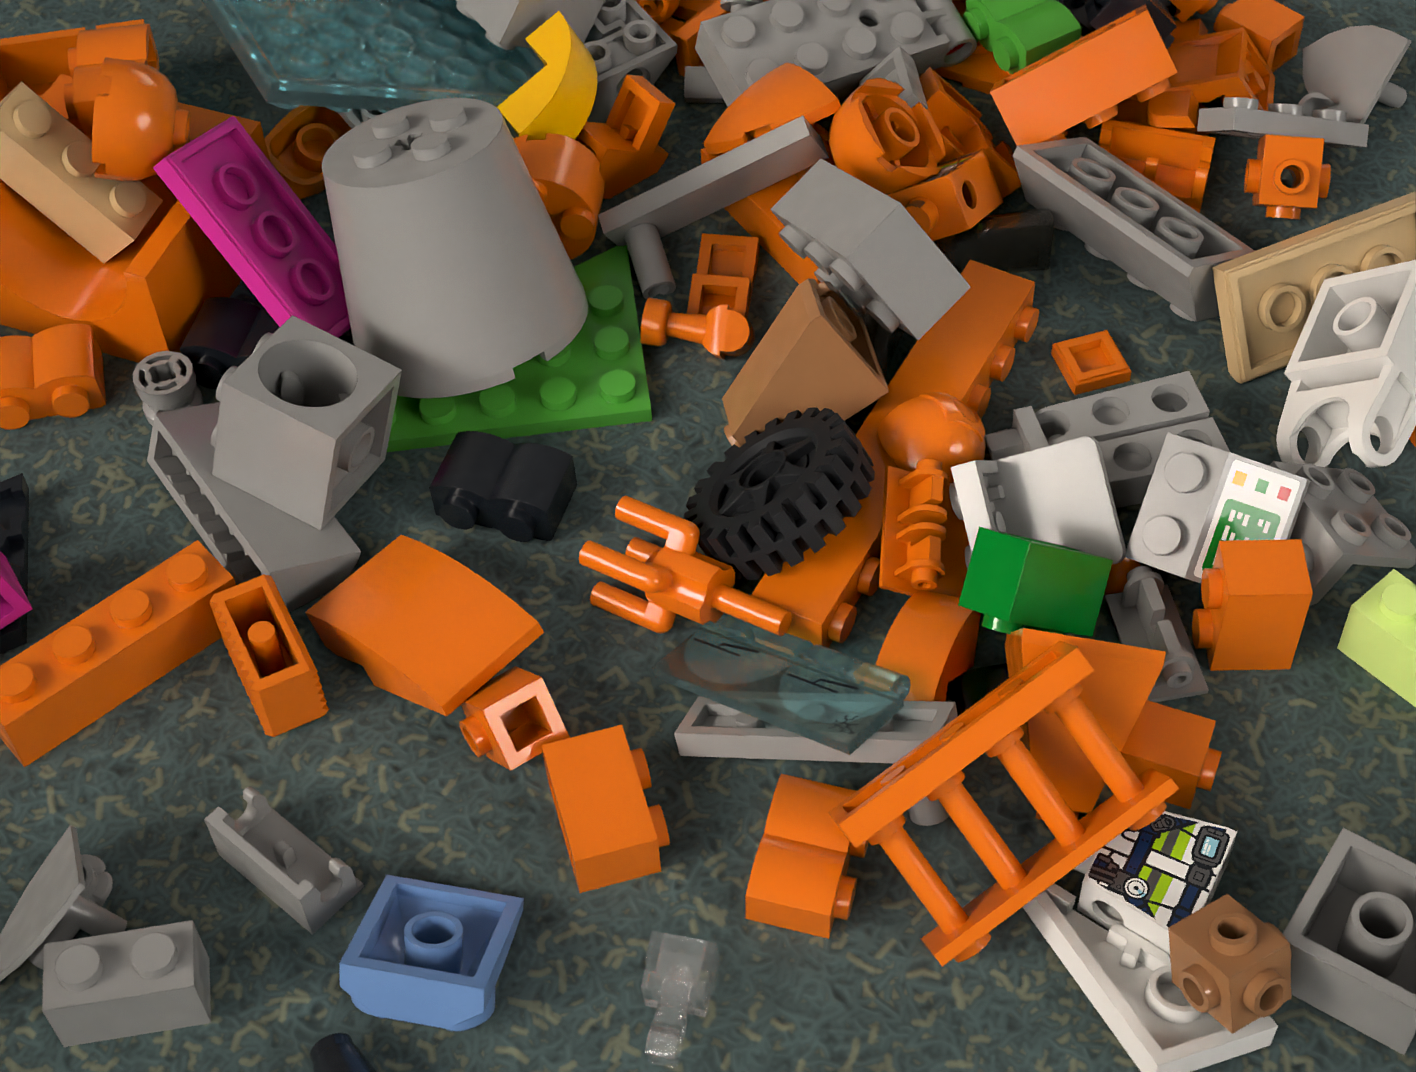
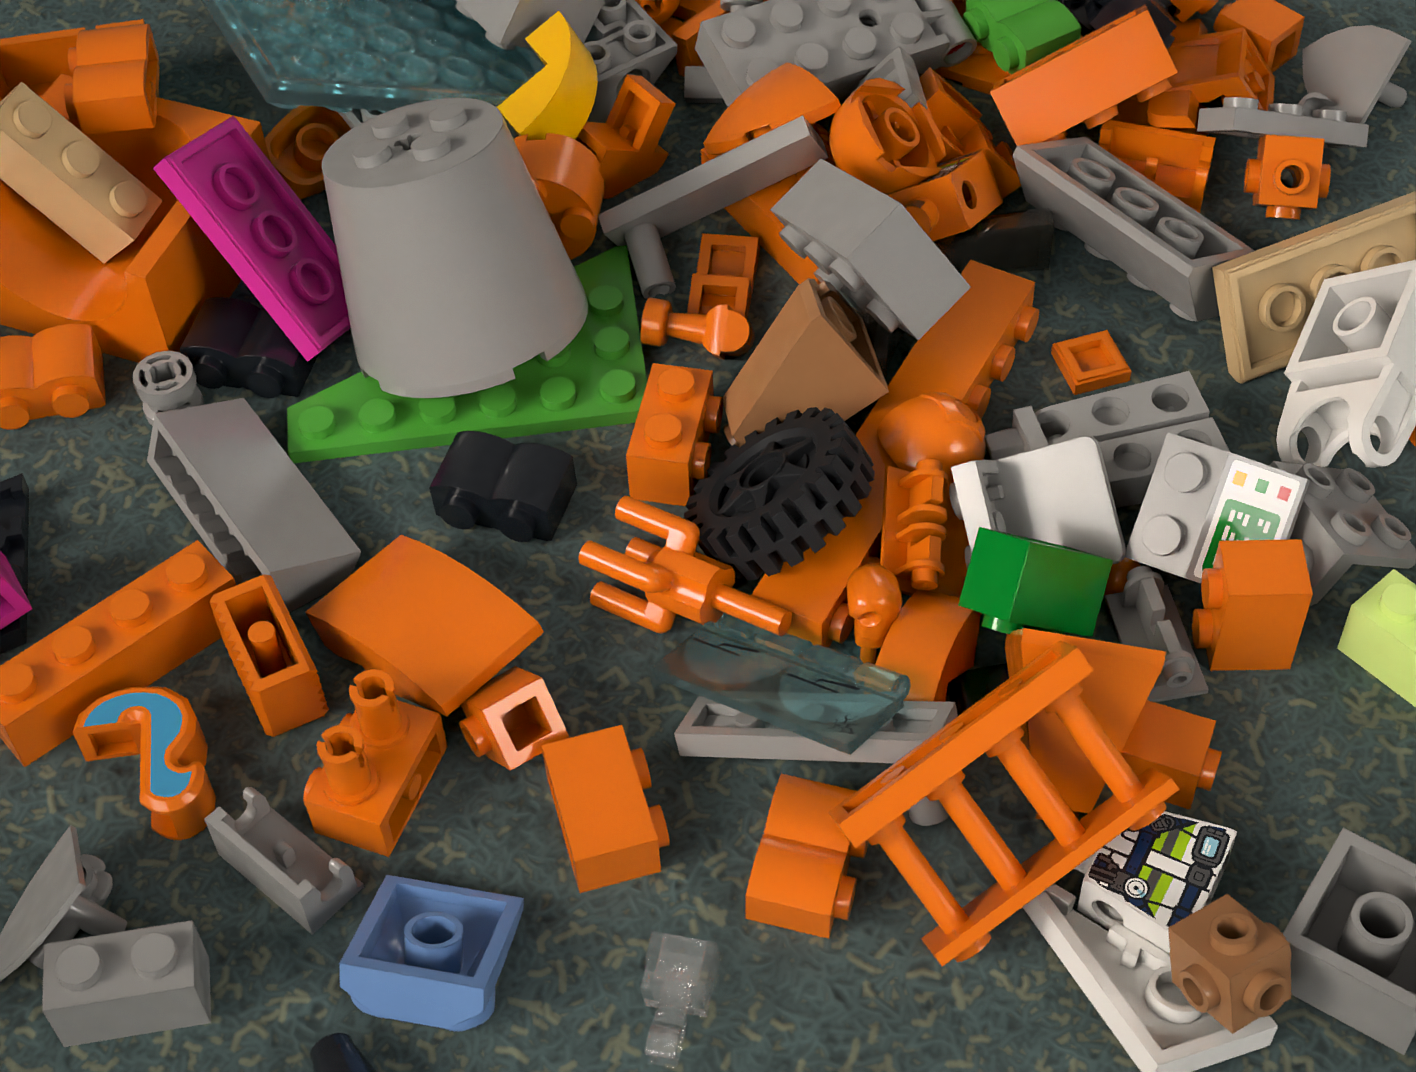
orange cylinder [92,58,190,181] -> none
light grey brick [211,315,402,531] -> none
none -> orange animal [72,686,216,840]
none -> orange brick [303,669,448,857]
none -> orange brick [626,363,723,506]
none -> orange piece [847,564,903,669]

